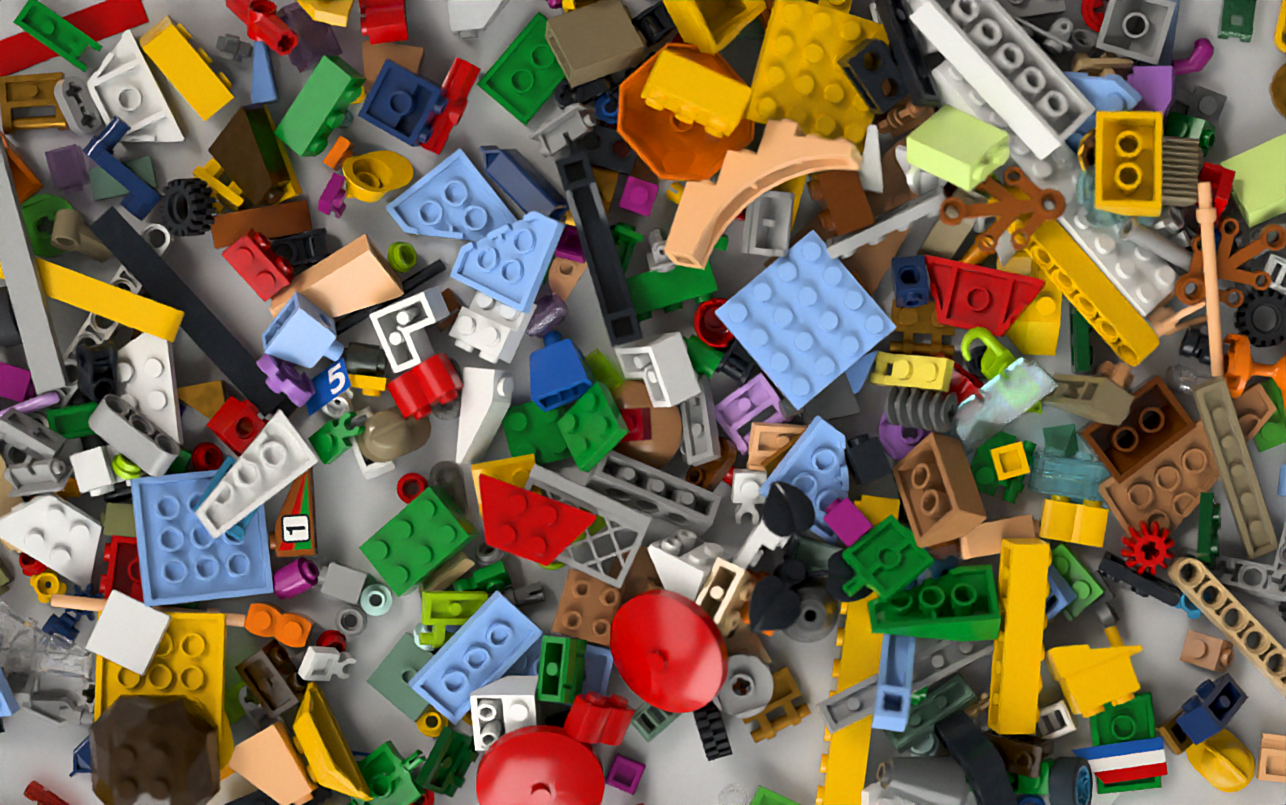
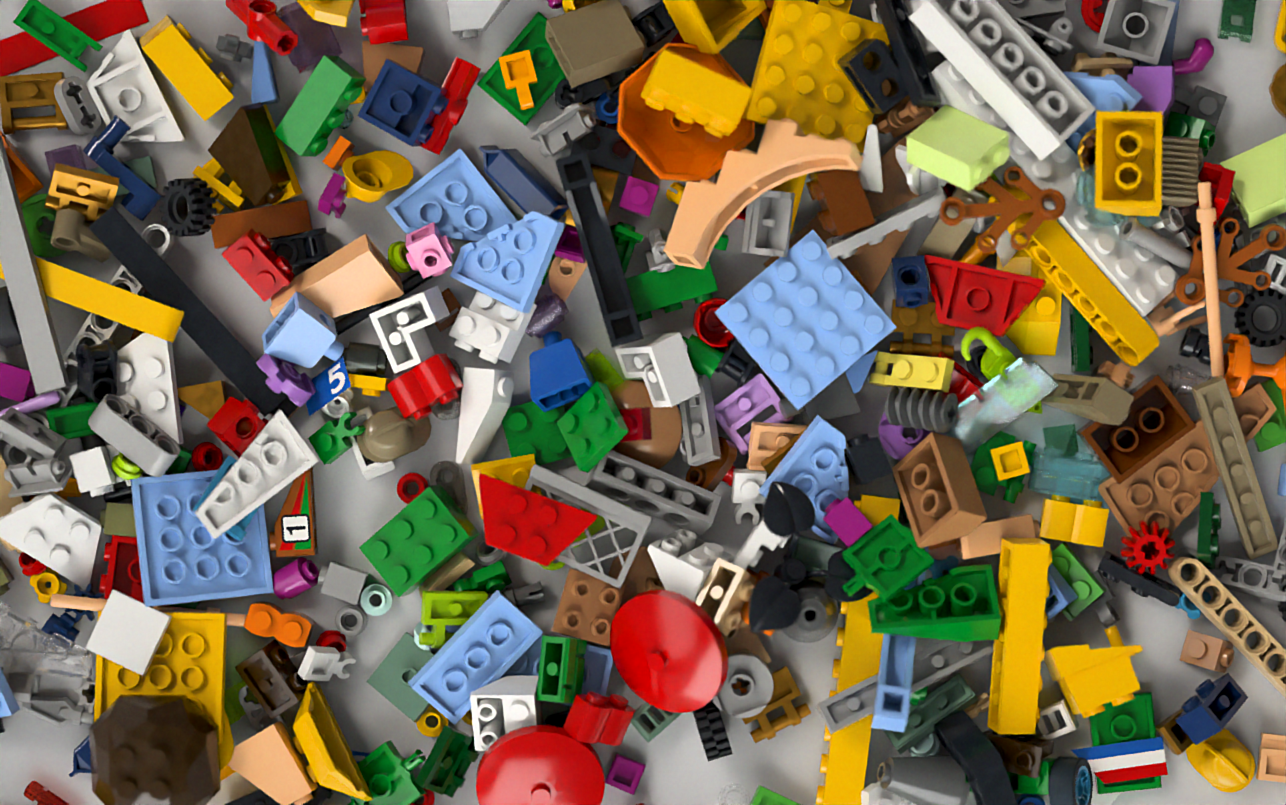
light grey plate [1067,29,1096,57] -> none
none -> pearl gold plate [44,163,120,223]
none -> bright pink brick [405,222,455,279]
none -> light orange plate [498,50,538,110]

